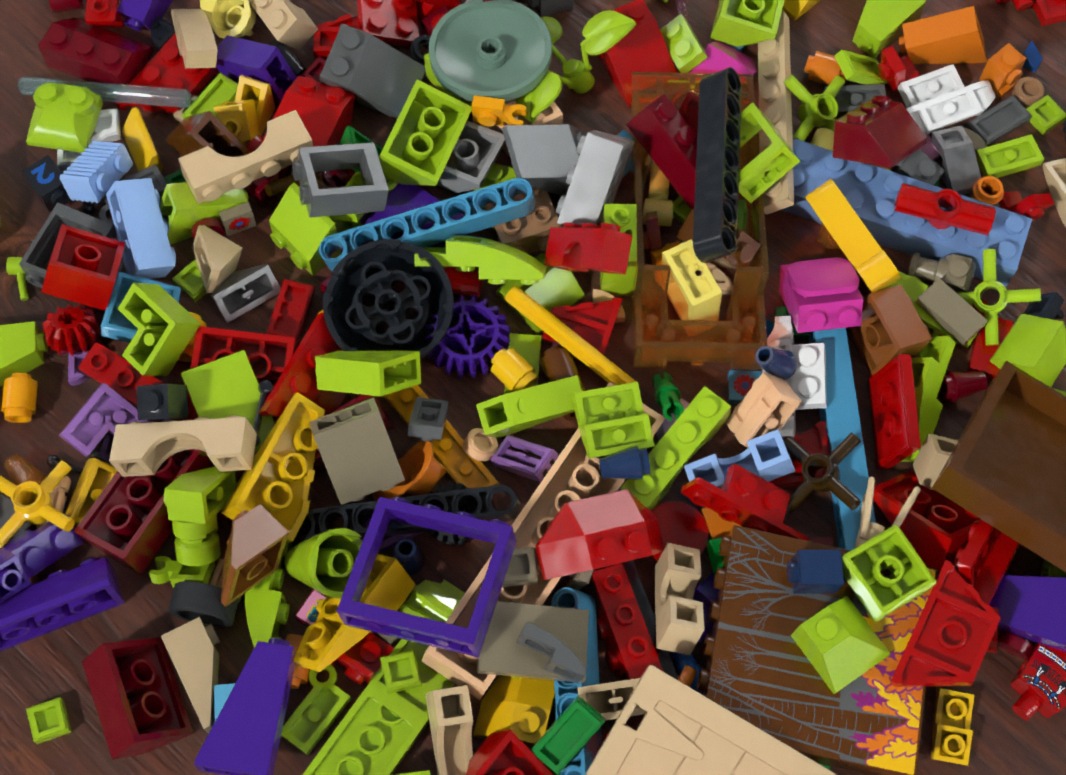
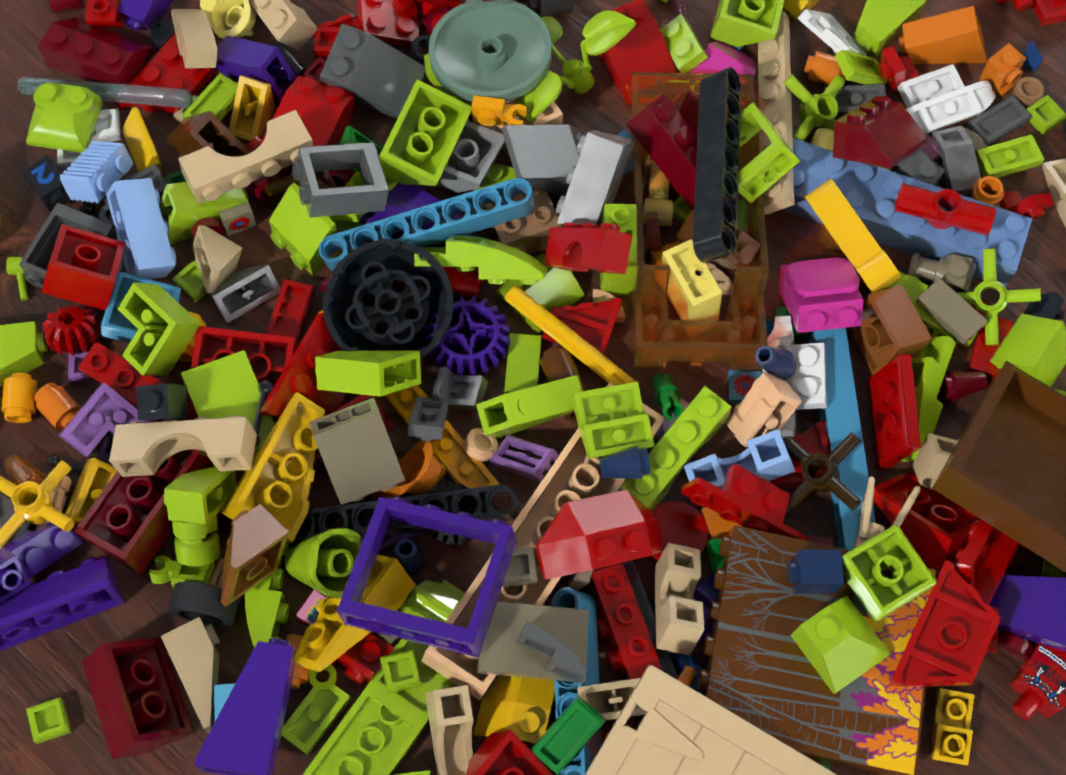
yellow brick [213,99,260,146] -> none
yellow brick [490,348,539,392] -> none
none -> orange brick [34,383,82,431]
none -> flat silver bracket [432,367,488,411]
none -> white wing [798,9,867,56]

